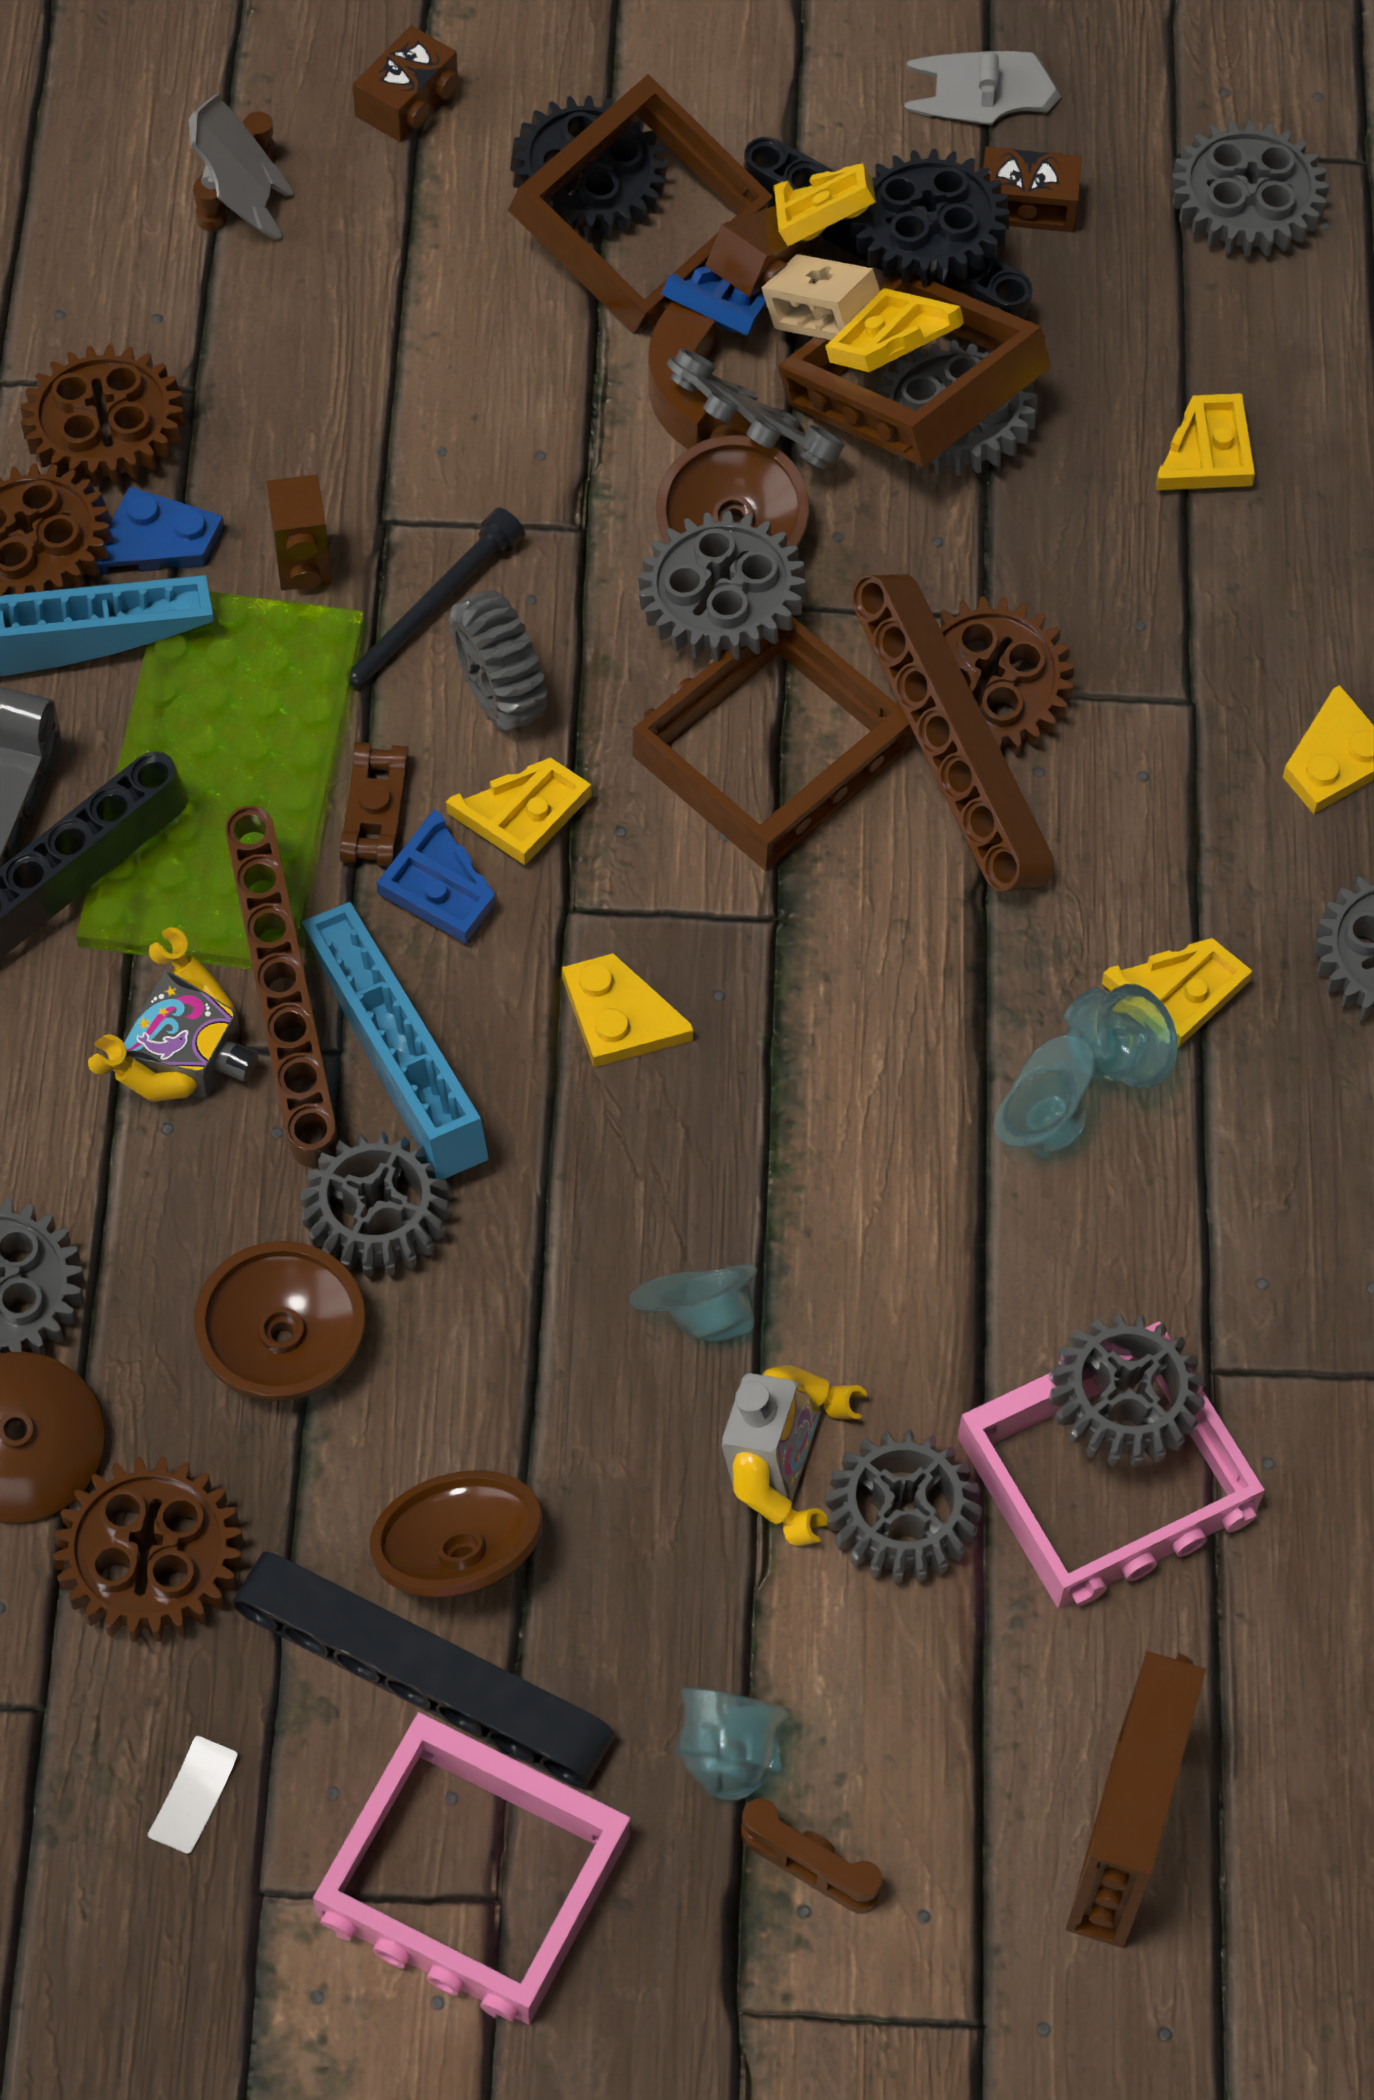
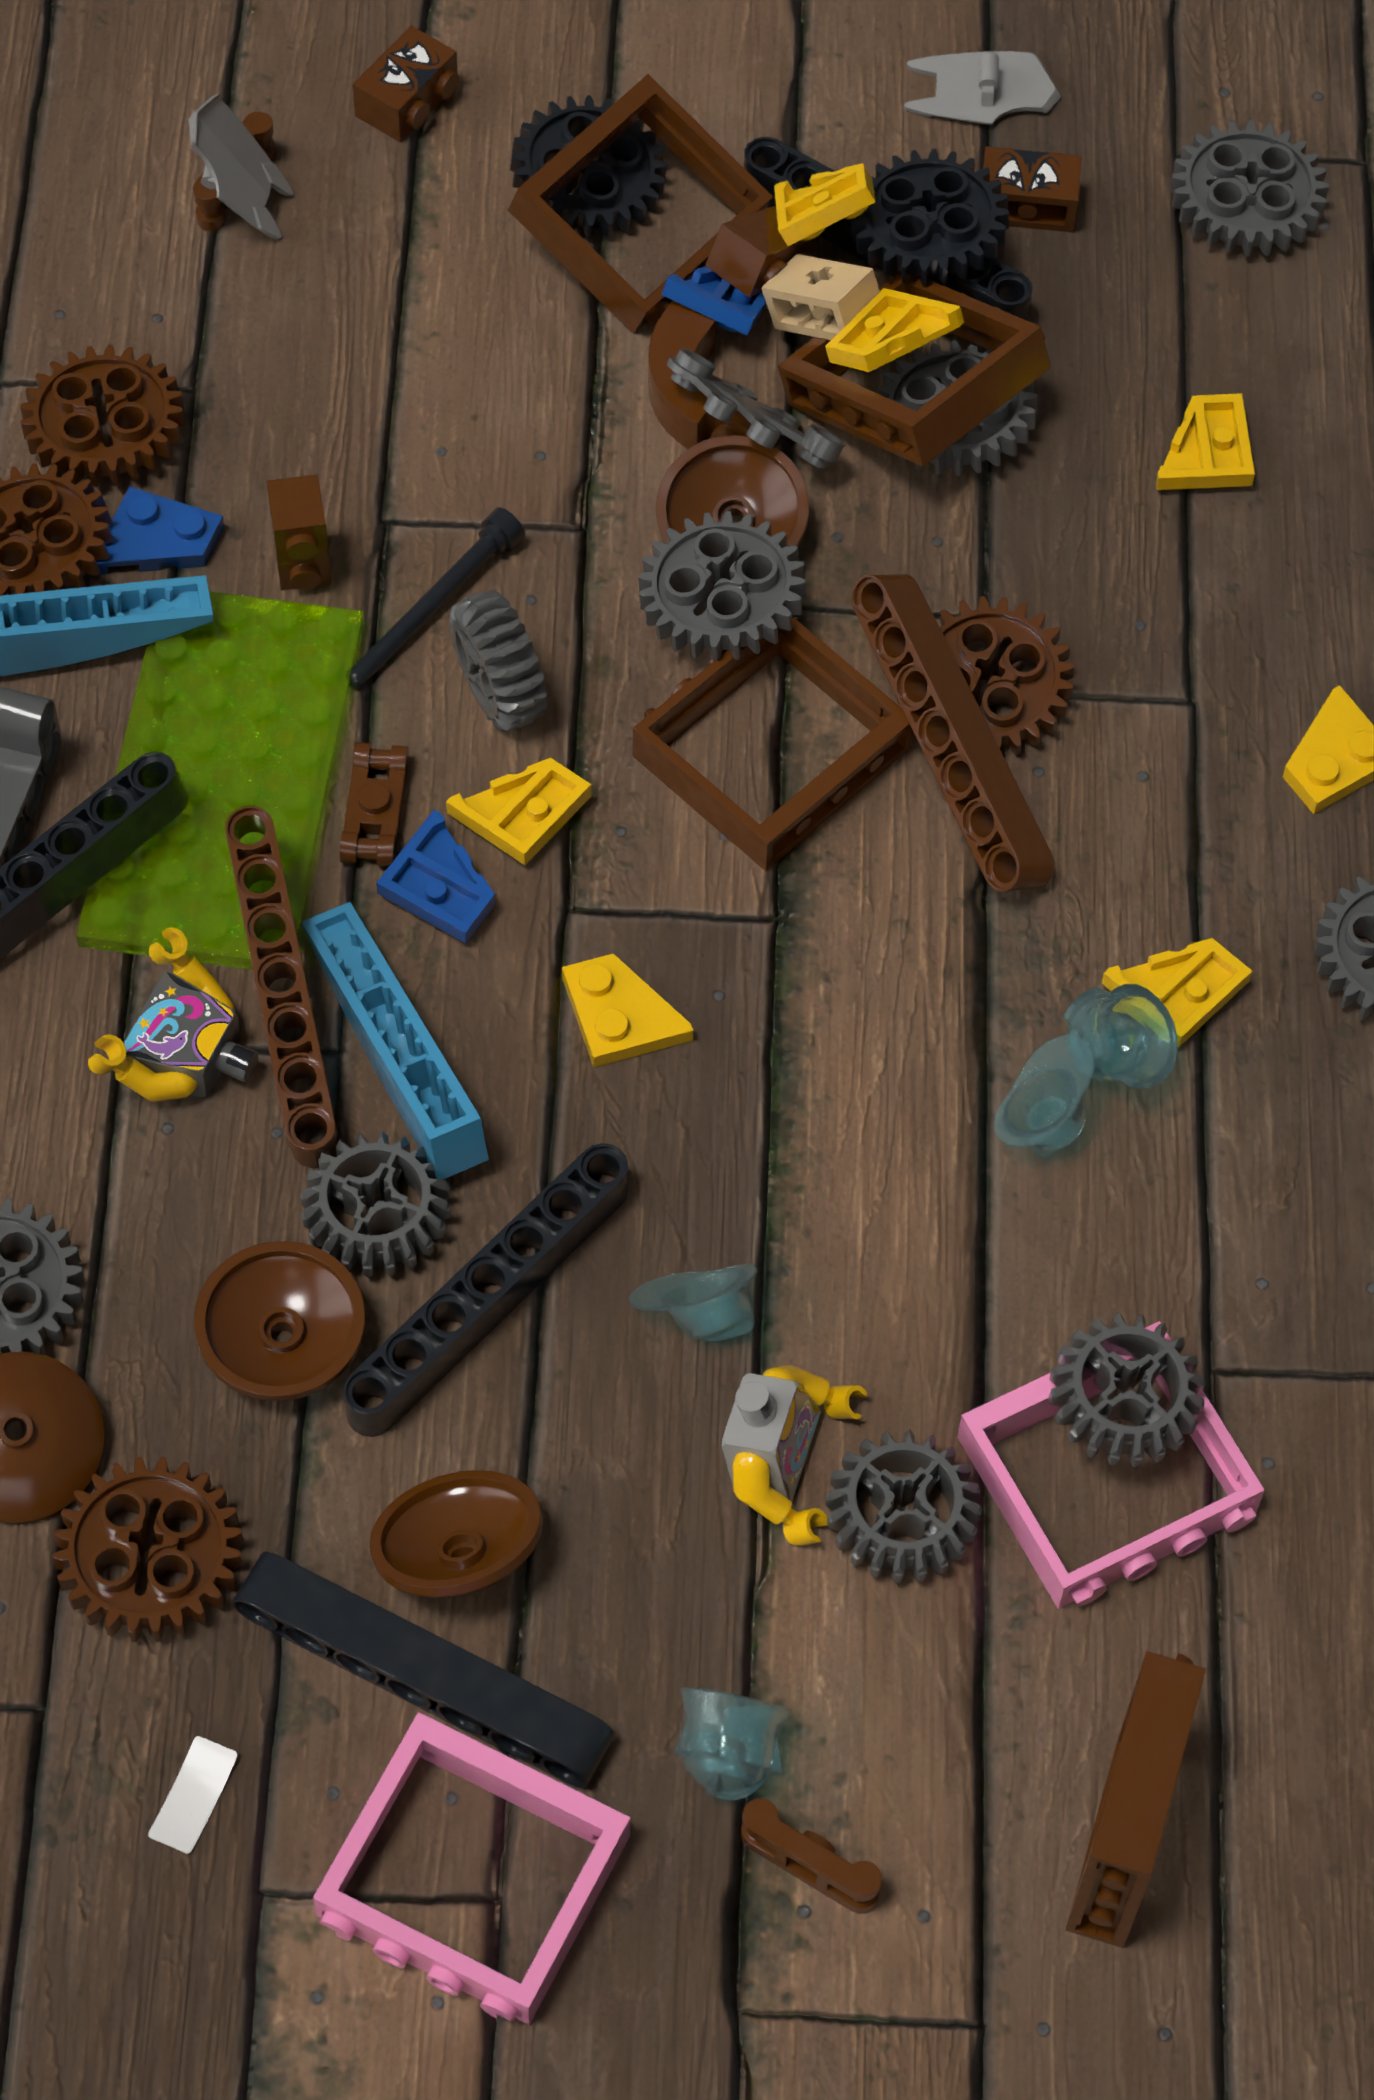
none -> black beam [343,1143,628,1437]

